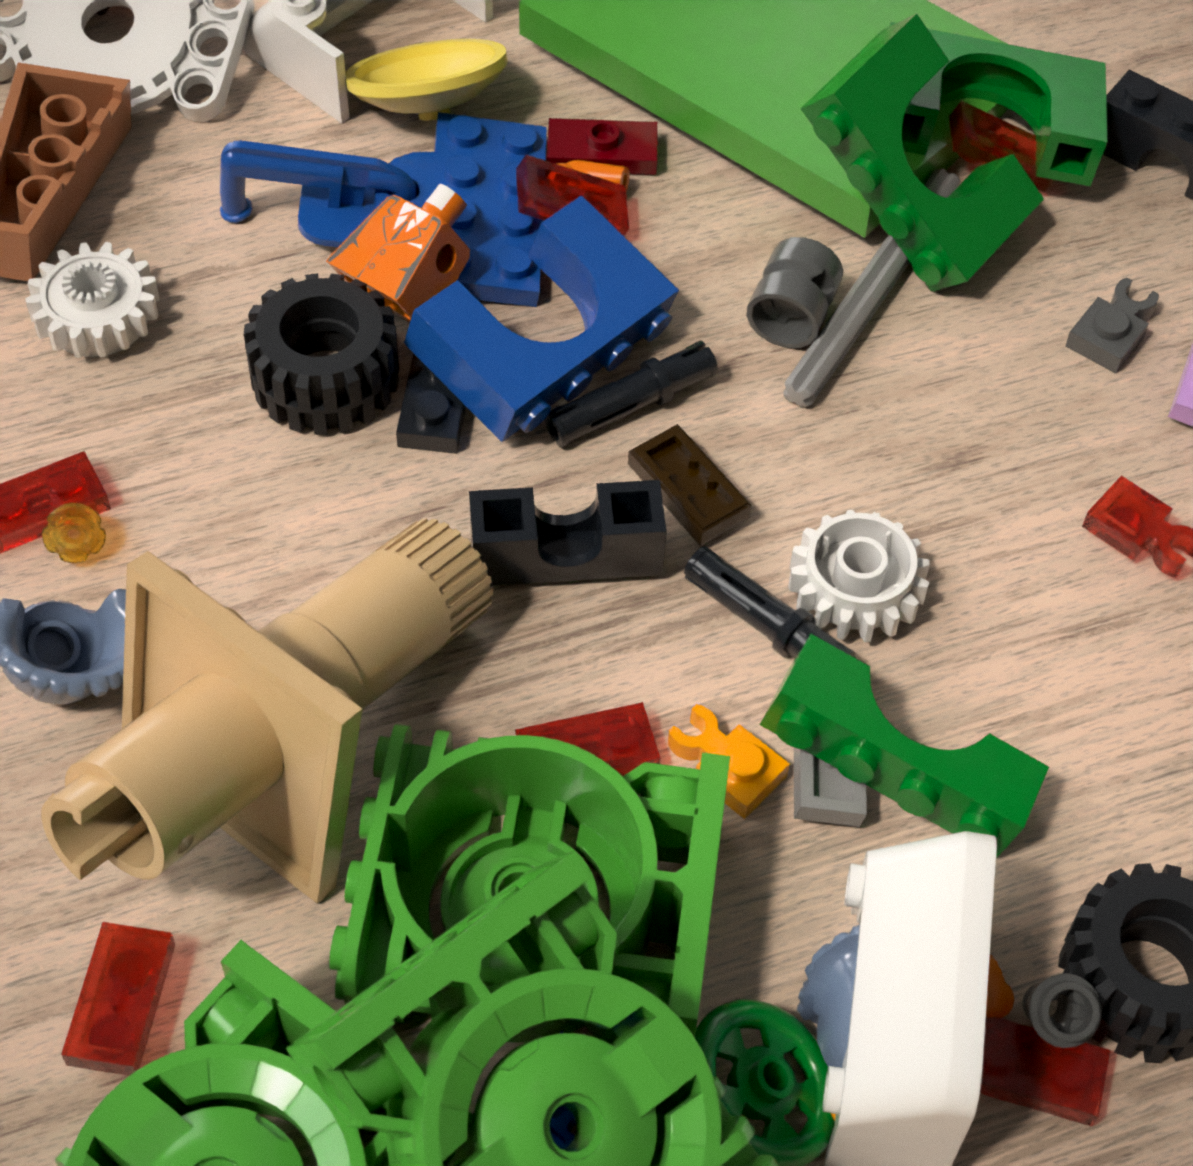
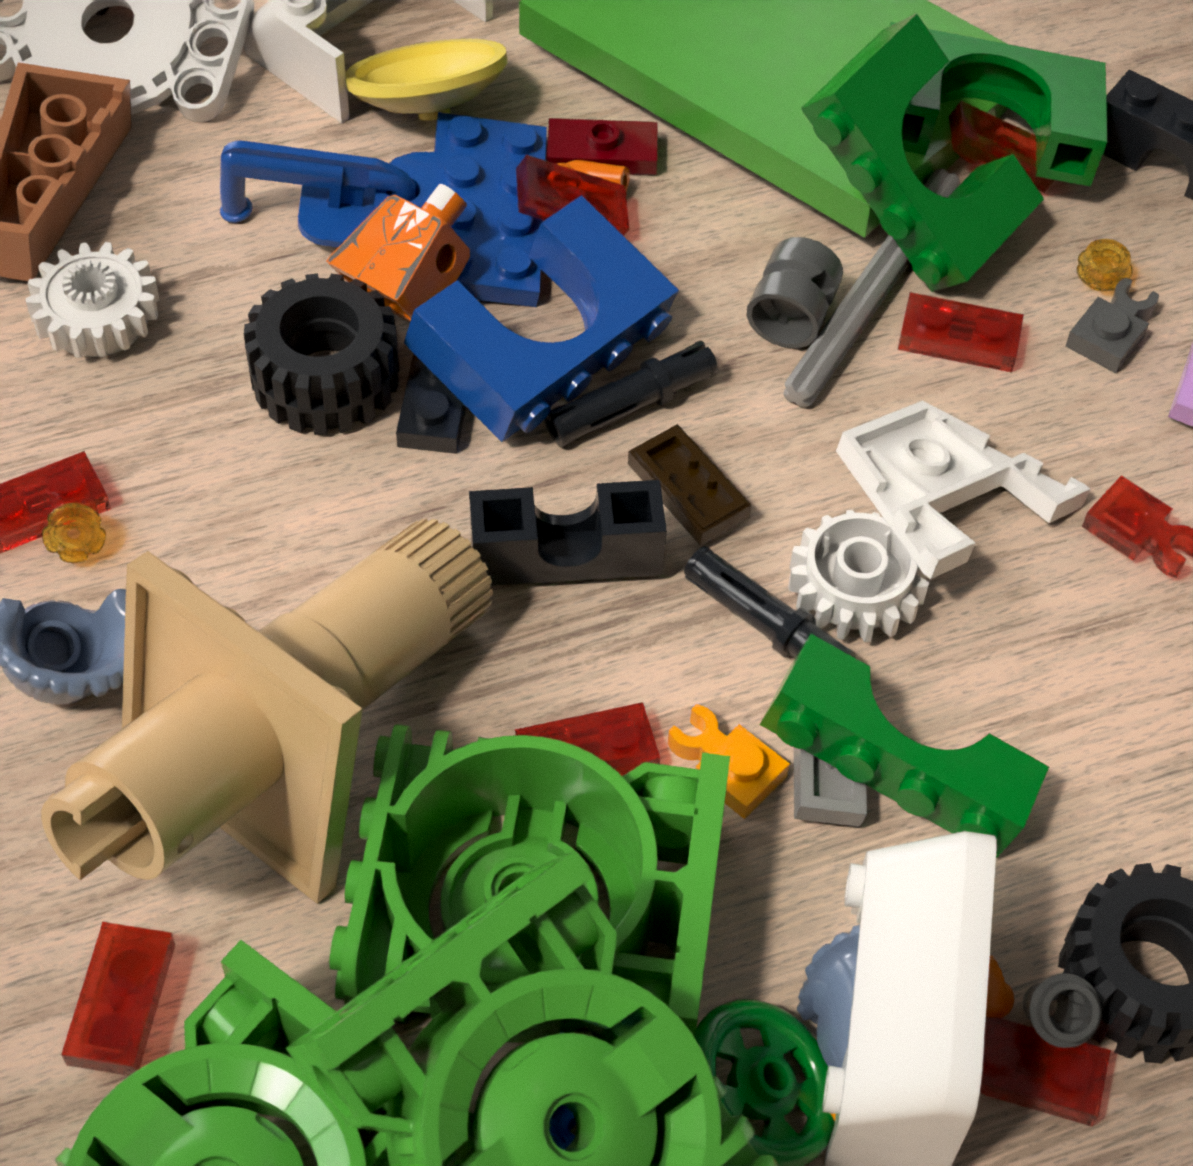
none -> white wing [836,401,1091,579]
none -> clear red plate [897,292,1024,373]
none -> clear yellow plate [1076,239,1133,291]

